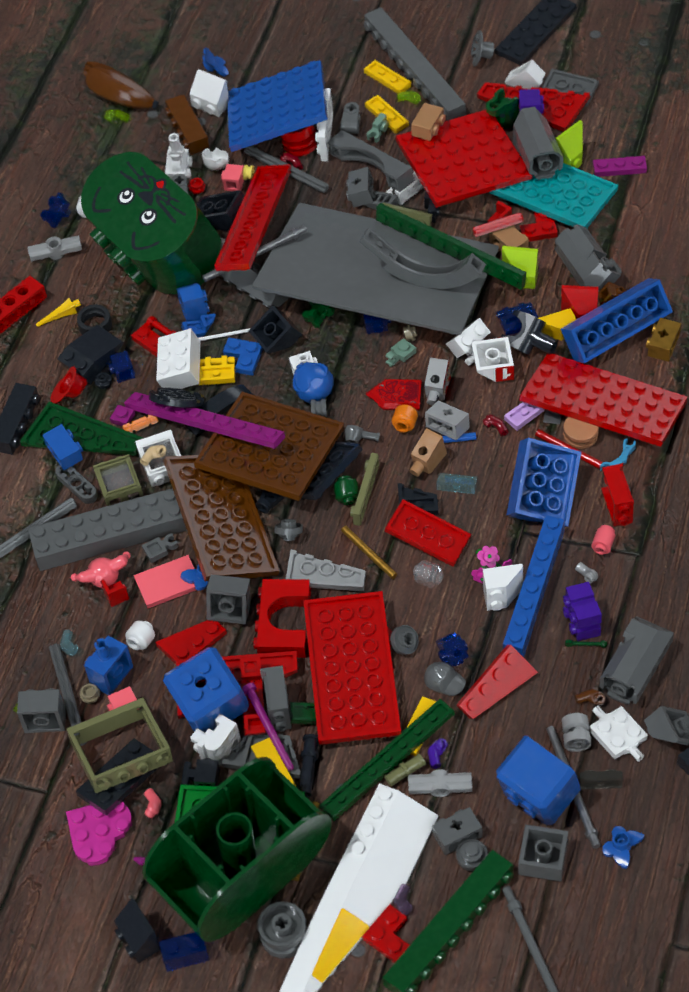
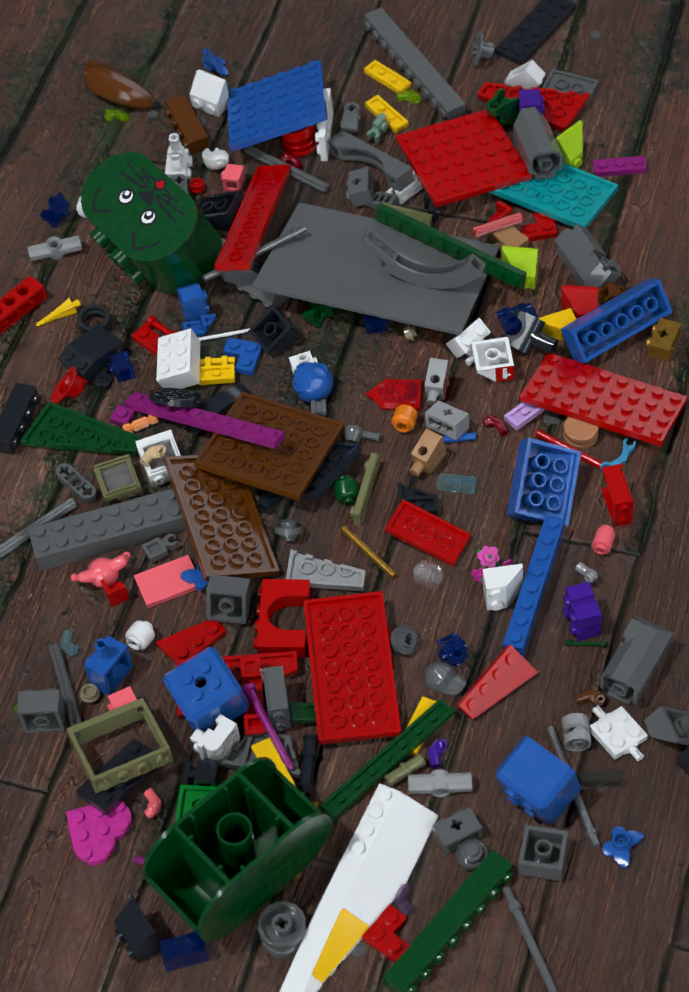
blue brick [42,424,83,470] -> none
light yellow bush [243,165,255,181] -> none
sand green plate [385,338,417,366] -> none
medium nougat brick [411,103,446,141] -> none

